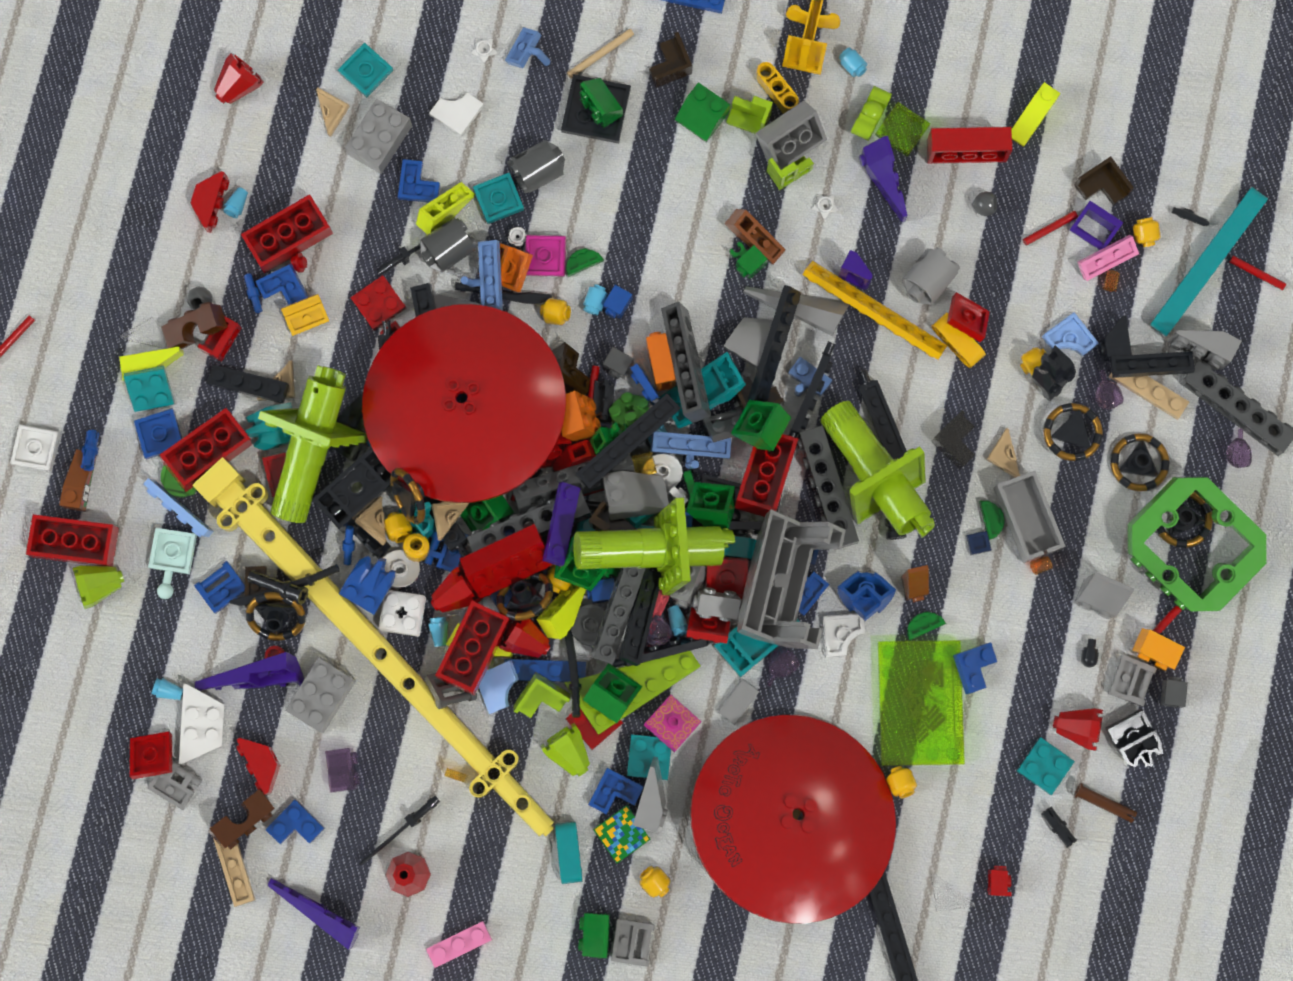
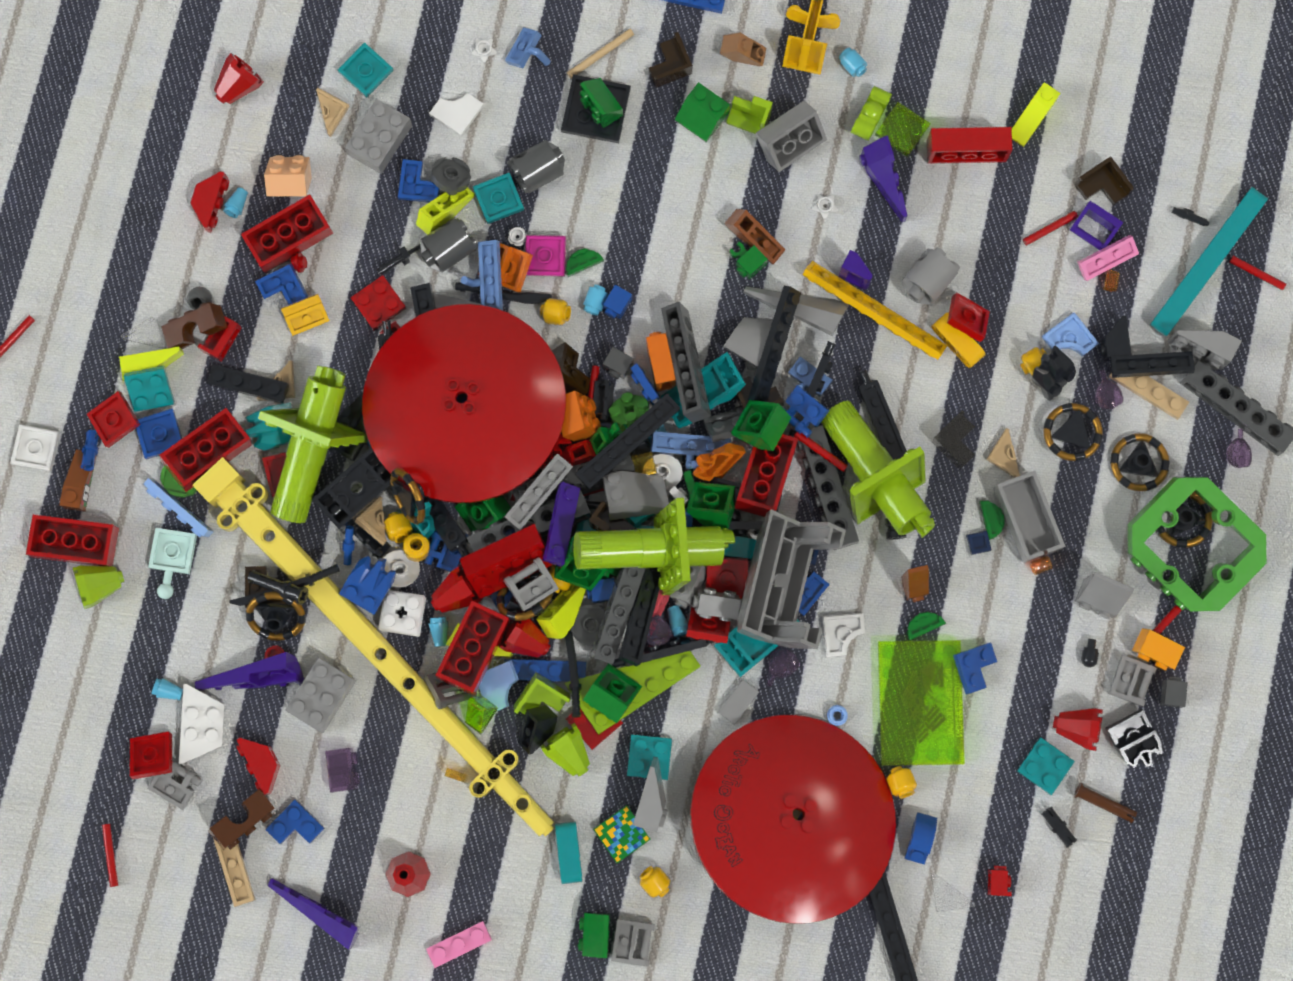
blue plate [194,561,245,614] -> none
blue bar [244,273,263,313] -> none
black sword [359,796,440,866] -> none
tan tile [431,502,469,541] -> none
blue plate [588,768,644,814] -> none
dark pink plate [644,695,702,753] -> none
yellow beam [756,62,799,114] -> none
lime panel [767,156,814,190] -> none
blue brick [837,572,896,621] -> none
dark grey piece [974,191,997,216] -> none
yellow head [1133,217,1161,247] -> none
none -> red plate [87,391,140,448]
none -> red bar [102,824,118,887]
none -> light nougat brick [264,155,312,196]
none -> dark grey plate [430,157,471,195]
none -> clear neon green slope [465,696,498,734]
none -> light grey plate [503,557,559,611]
none -> light grey plate [504,454,573,530]
none -> black slope [518,705,558,755]
none -> orange plate [693,443,746,481]
none -> medium nougat slope [720,32,766,66]
none -> blue plate [783,385,830,437]
none -> red bar [794,432,848,472]
none -> light blue plate [827,705,848,726]
none -> blue brick [904,812,937,865]

